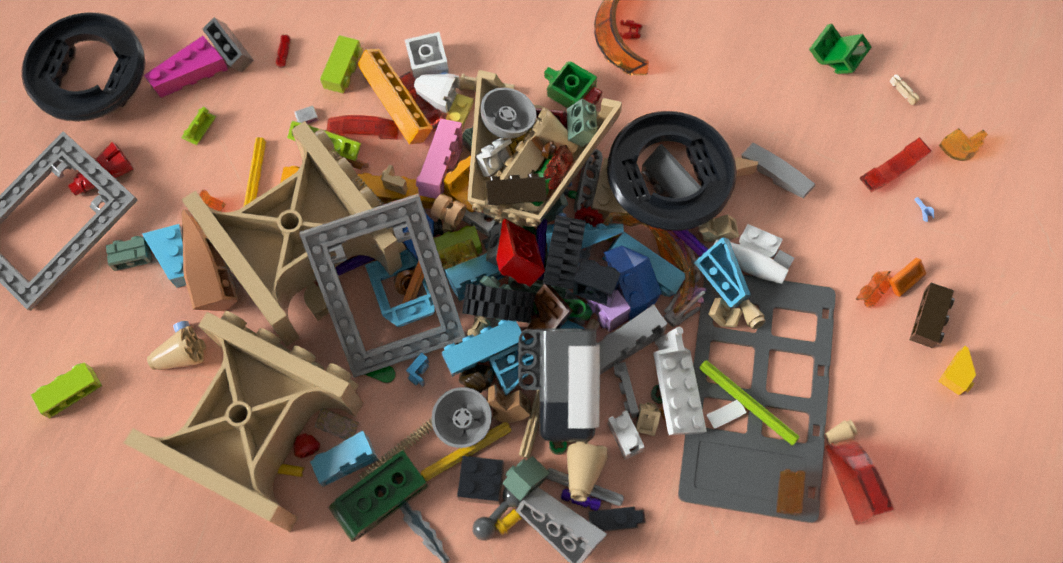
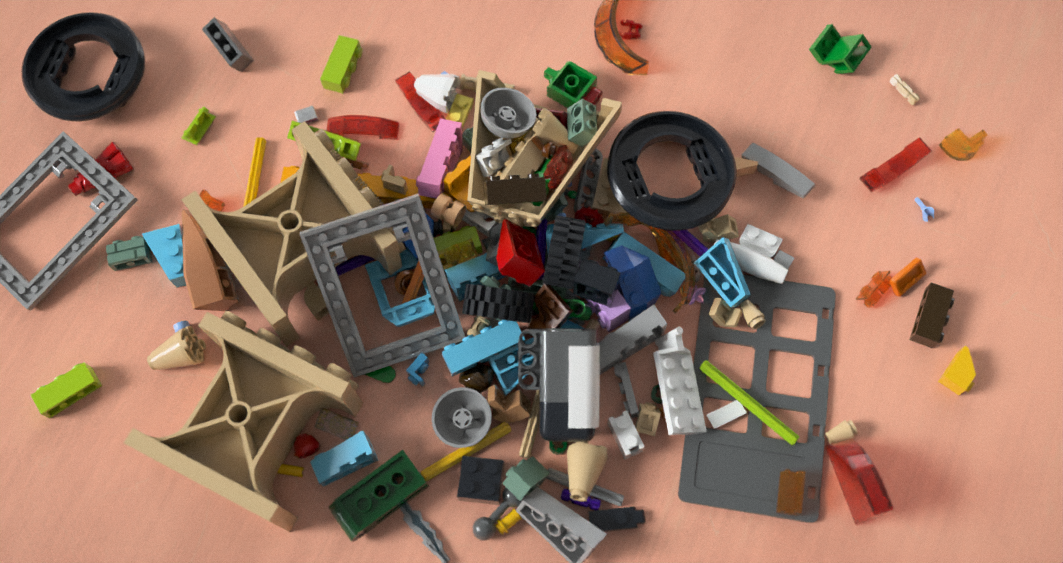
dark pink wedge [144,36,229,98] -> none
red axle [275,34,291,67] -> none
light orange brick [357,49,433,145] -> none
tan piece [358,418,433,480] -> none
white brick [405,32,449,80] -> none
dark grey slope [641,143,701,198] -> none
light grey plant [664,284,705,327] -> none

